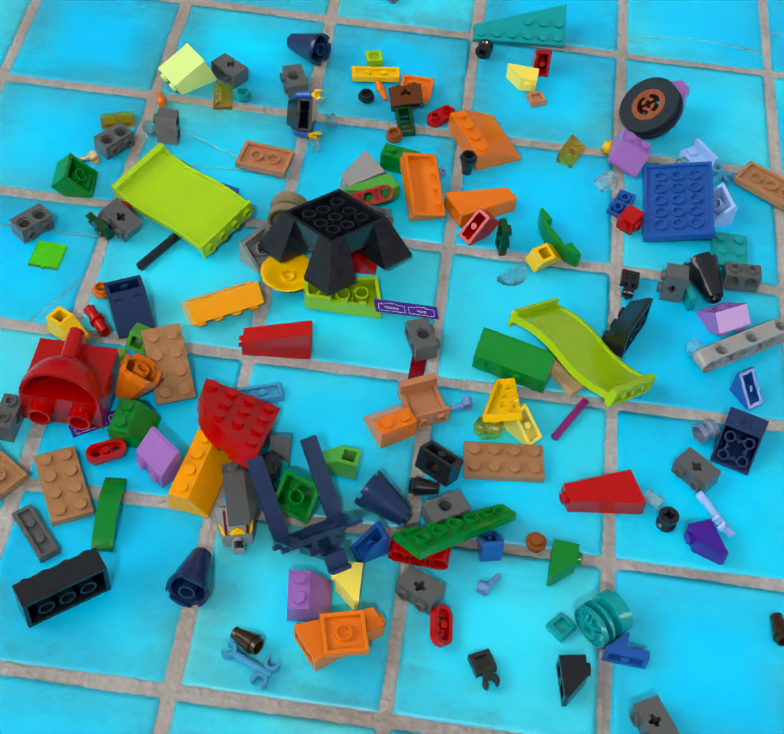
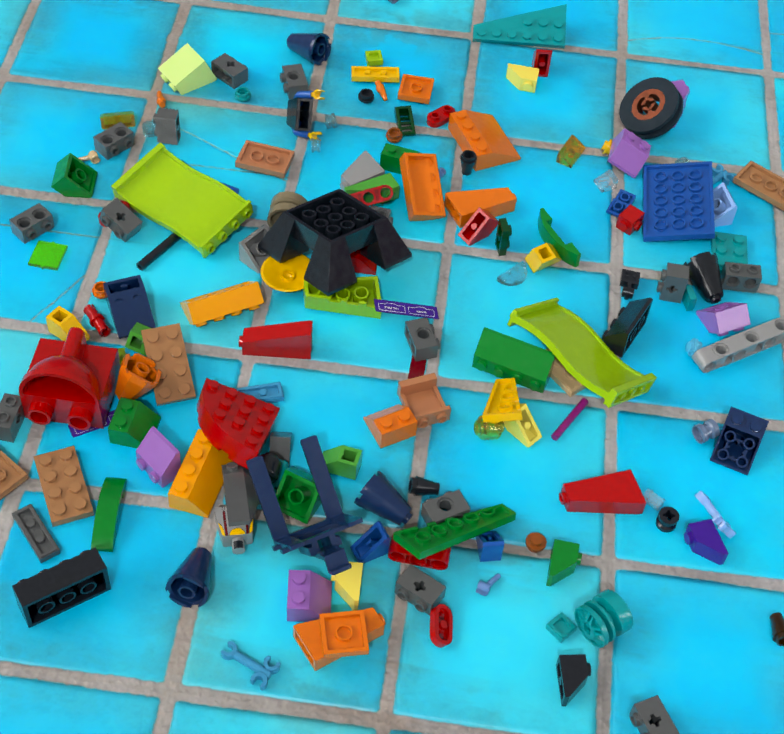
dark green plate [85,212,113,241] -> none
red plate [85,438,127,465] -> none
clear yellow slope [212,80,232,110] -> none
dark brown cone [230,627,264,655] -> none
reddish brown brick [388,82,423,112] -> none
black brick [415,440,464,487] -> none
medium blue hand [450,396,472,412] -> none
medium nougat plate [463,442,545,483] -> none
pearl dark grey plate [467,648,500,691] -> none
black wheel [475,39,493,59] -> none
nougat tile [526,91,547,108] -> none
blue slope [601,632,650,669] -> none
dark grey brick [671,447,721,493] -> none
light blue bracket [679,138,718,168] -> none
blue slope [730,367,763,410] -> none

